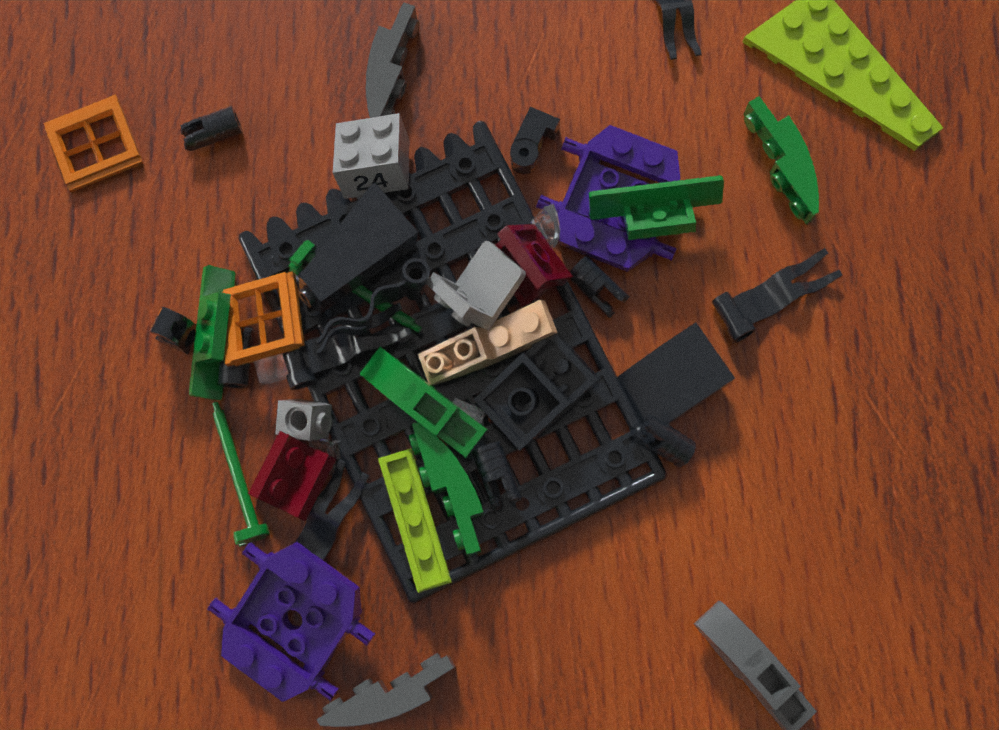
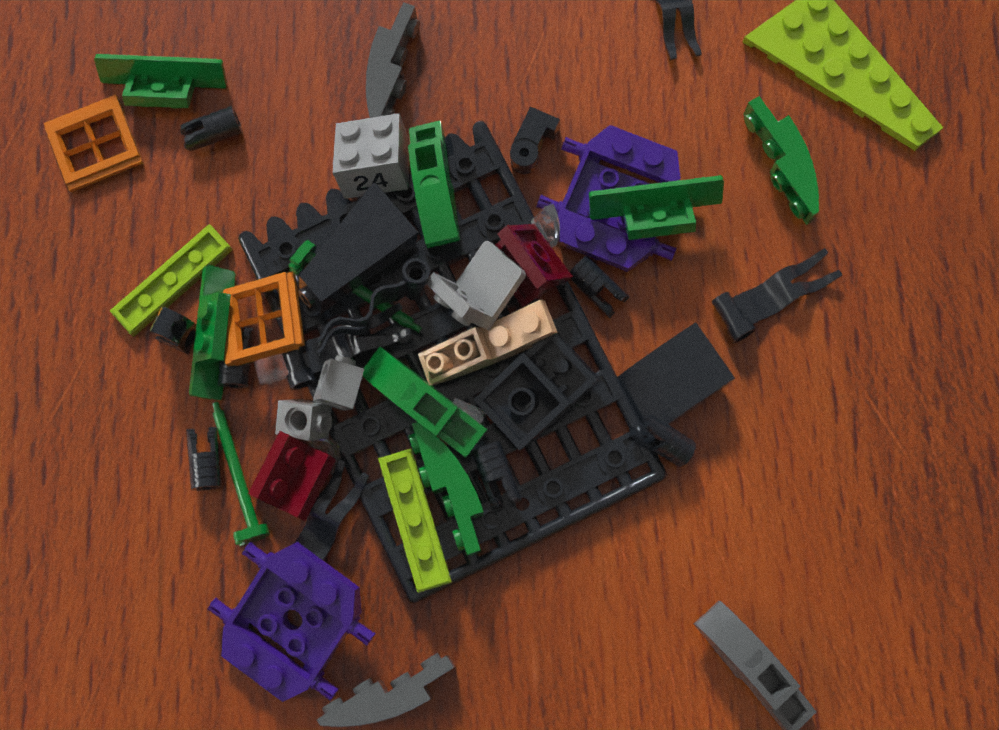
none -> green bracket [94,54,227,108]
none -> lime tile [110,224,233,337]
none -> black hinge [186,427,222,491]
none -> light grey brick [313,356,364,411]
none -> green slope [408,120,460,248]

